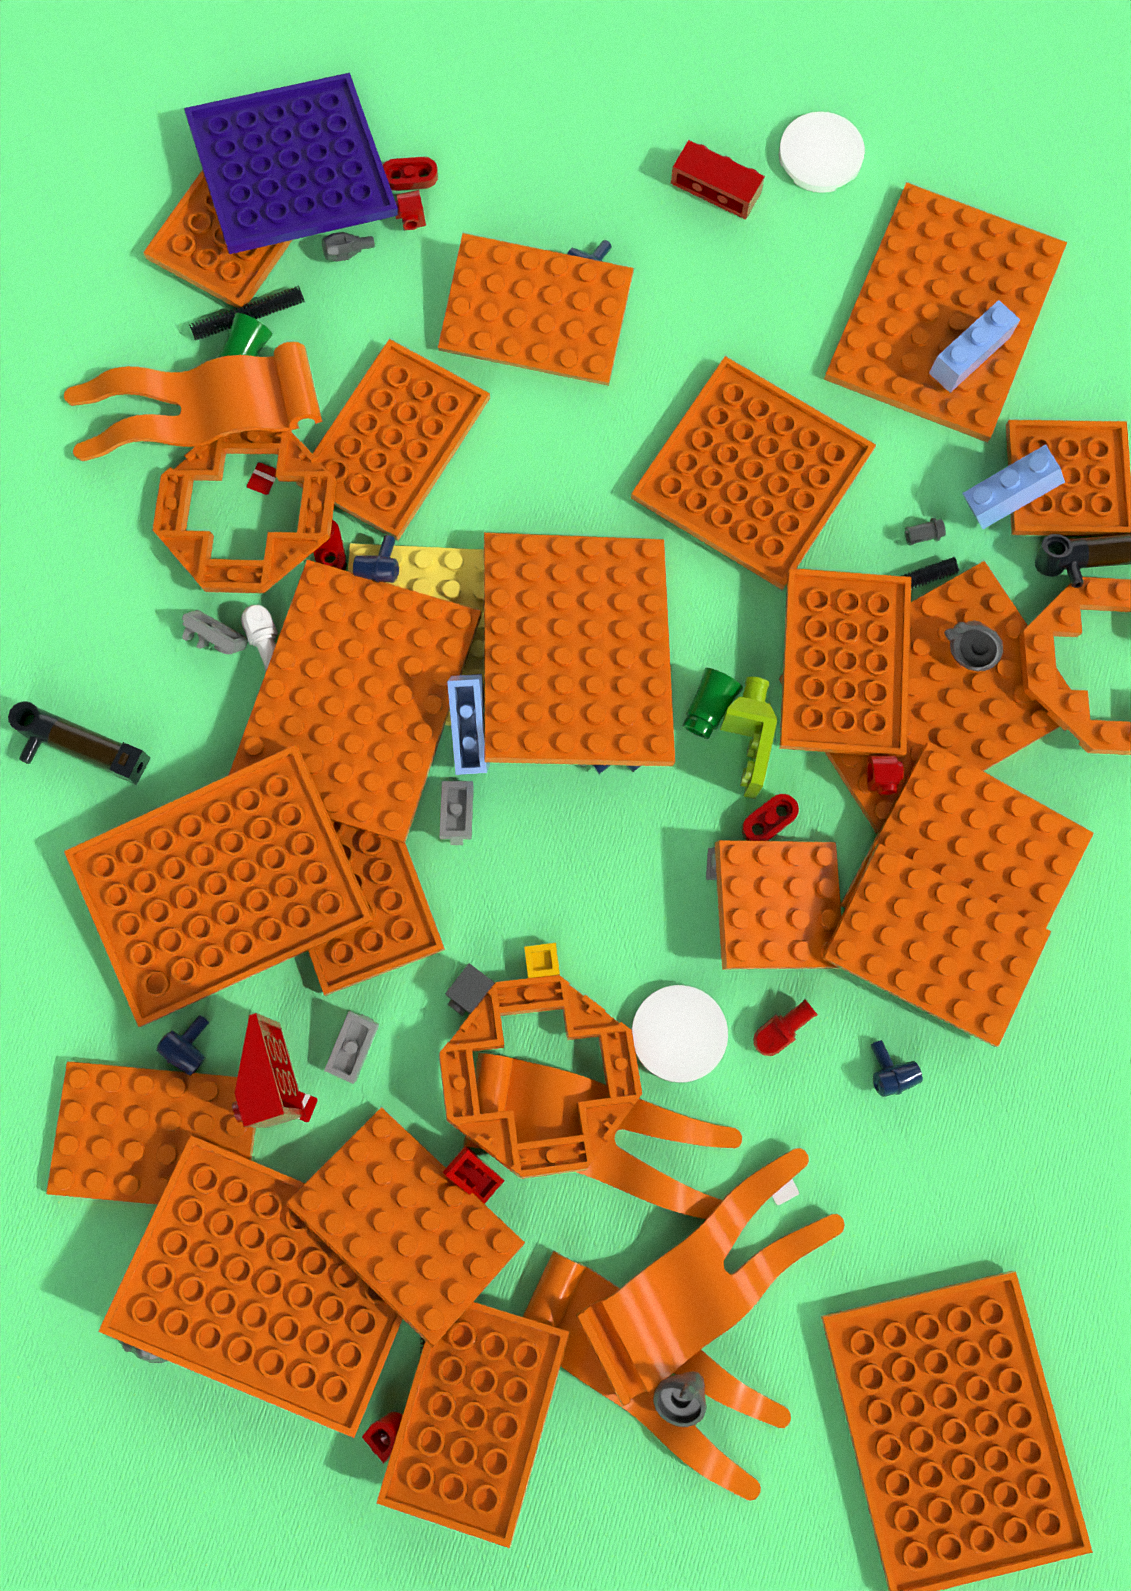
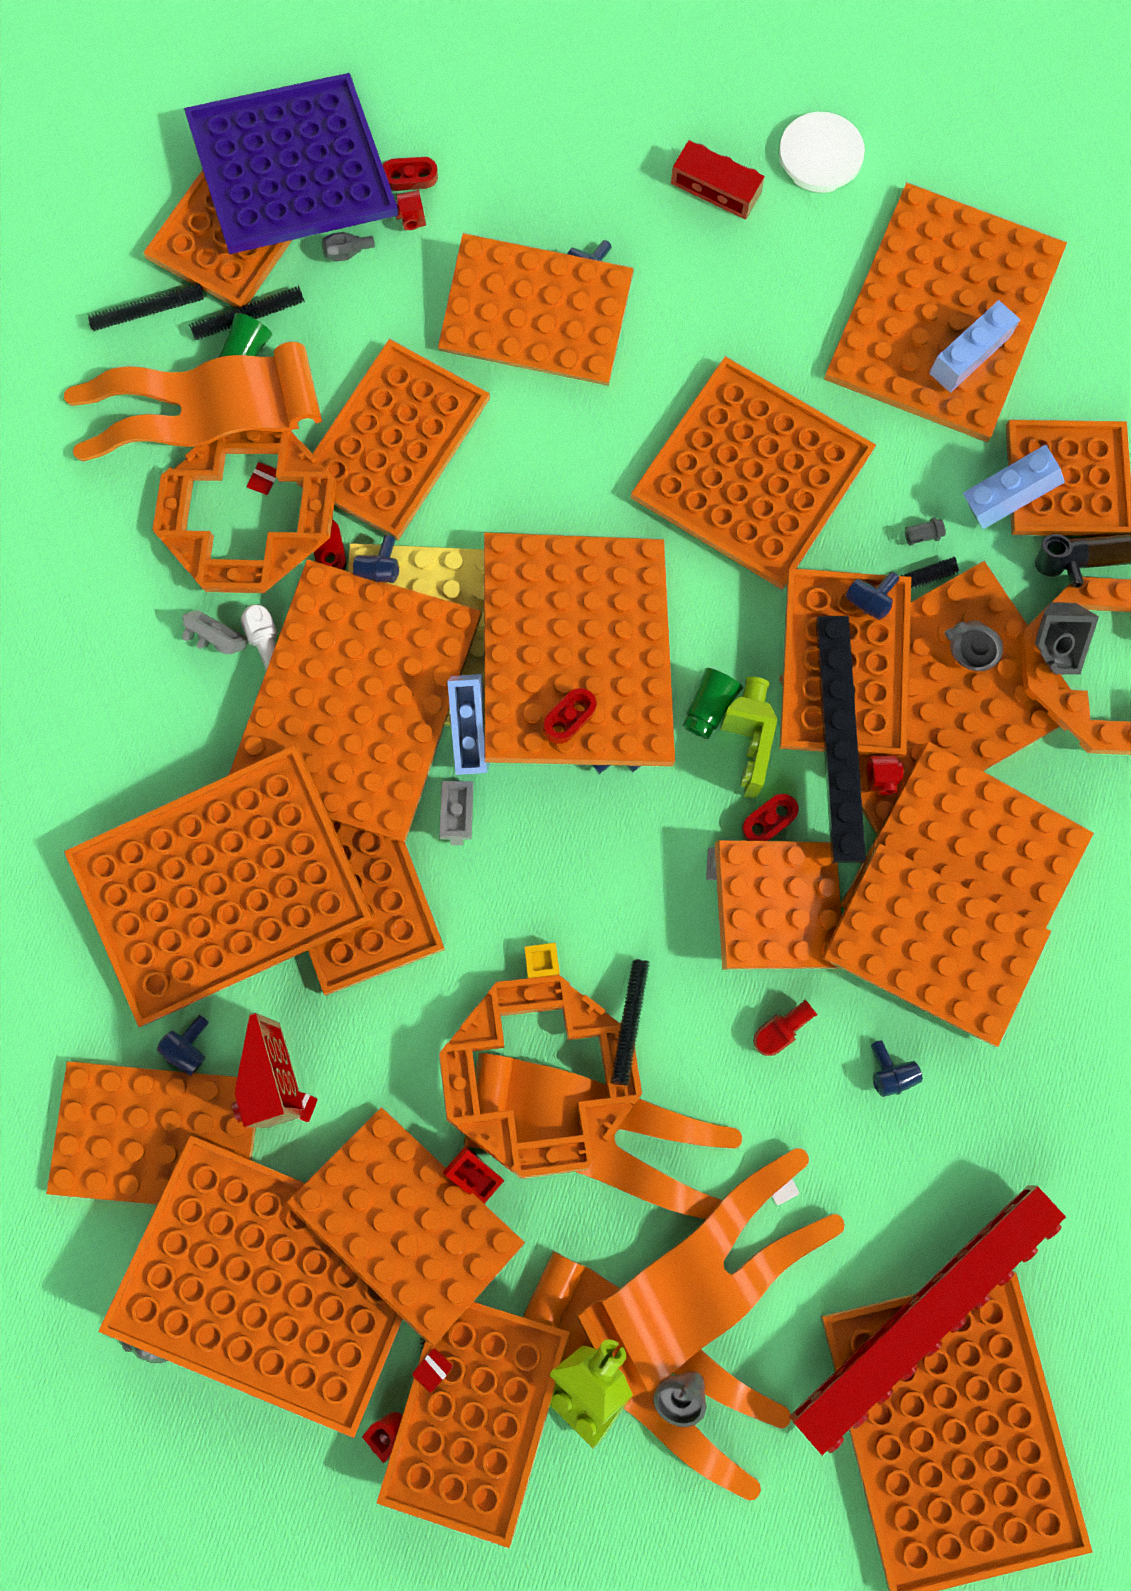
piece [8,701,150,785] -> none
light grey plate [324,1011,379,1084] -> none
dark grey brick [445,963,495,1016] -> none
white tile [632,985,728,1083] -> none
none -> black axle [88,283,204,331]
none -> red sticker [412,1348,453,1393]
none -> red plate [543,688,597,744]
none -> lime plate [549,1339,633,1449]
none -> black axle [610,959,650,1086]
none -> red brick [788,1185,1066,1456]
none -> black plate [816,616,866,864]
none -> dark blue piece [846,572,899,620]
none -> dark grey slope [1035,602,1099,674]

